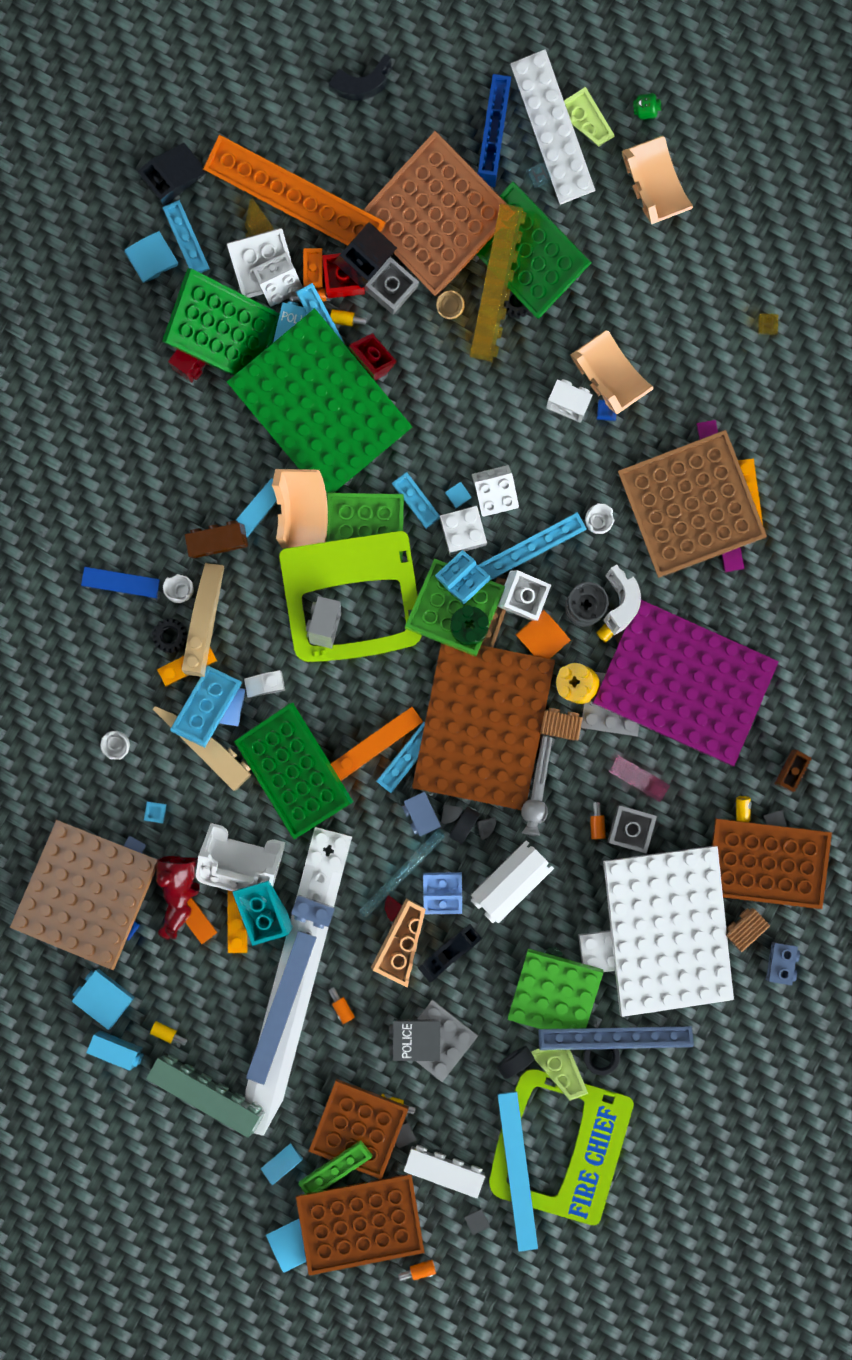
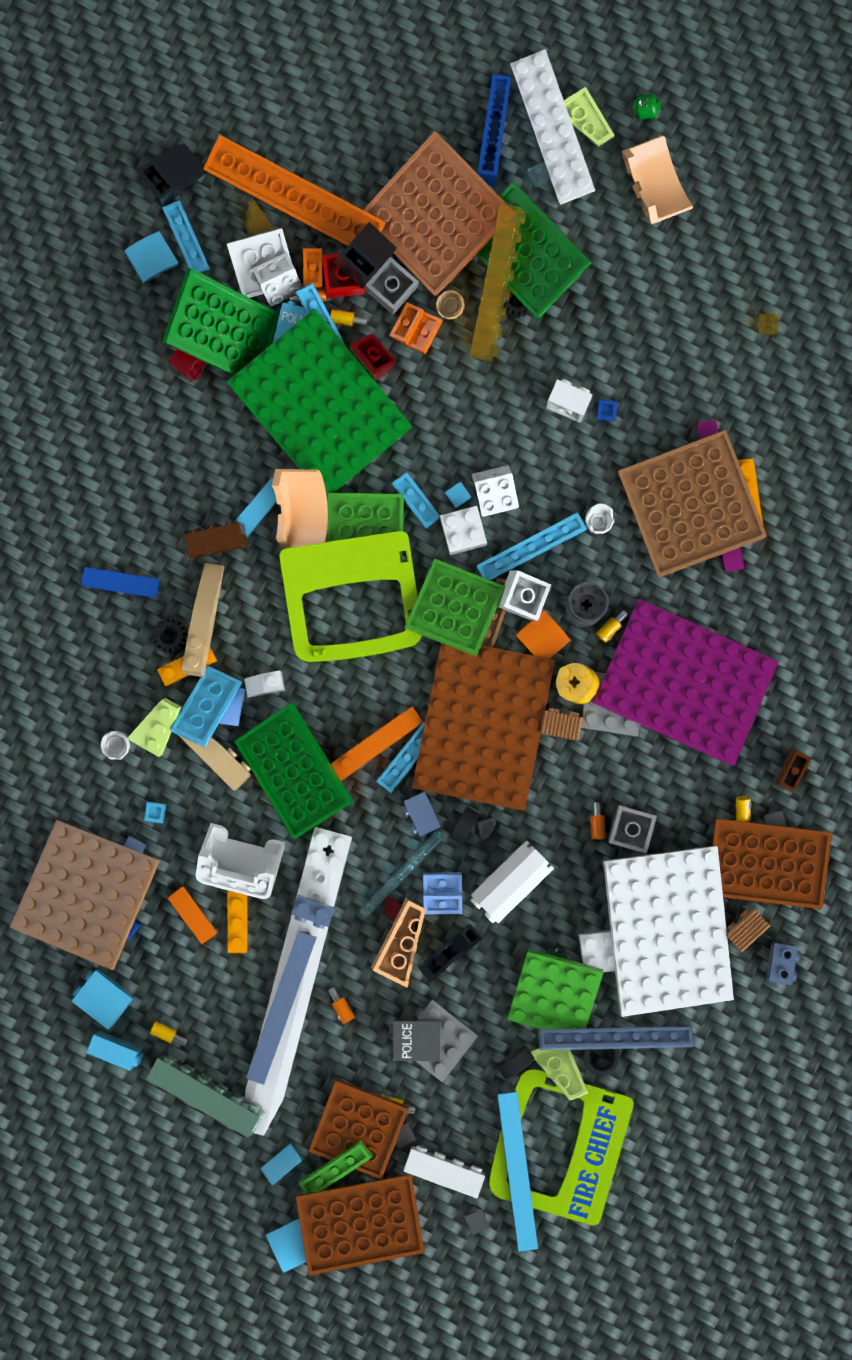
dark red animal [156,856,200,940] -> none
white hair [163,574,194,603] -> none
teal slope [232,880,293,946] -> none
light grey brick [306,596,341,649] -> none
black arch [329,54,393,101] -> none
orange piece [398,1259,436,1281] -> none
medium azure slope [435,550,491,605] -> none
dark grey tile [441,805,463,824] -> none
dark green plate [450,605,489,645] -> none
light grey piece [521,736,552,836] -> none
light nougat panel [570,330,653,414] -> none
white arch [604,565,641,635] -> none
clear pink slope [609,756,670,802] -> none
none -> yellowish green wing [128,698,181,757]
none -> orange slope [389,303,443,354]

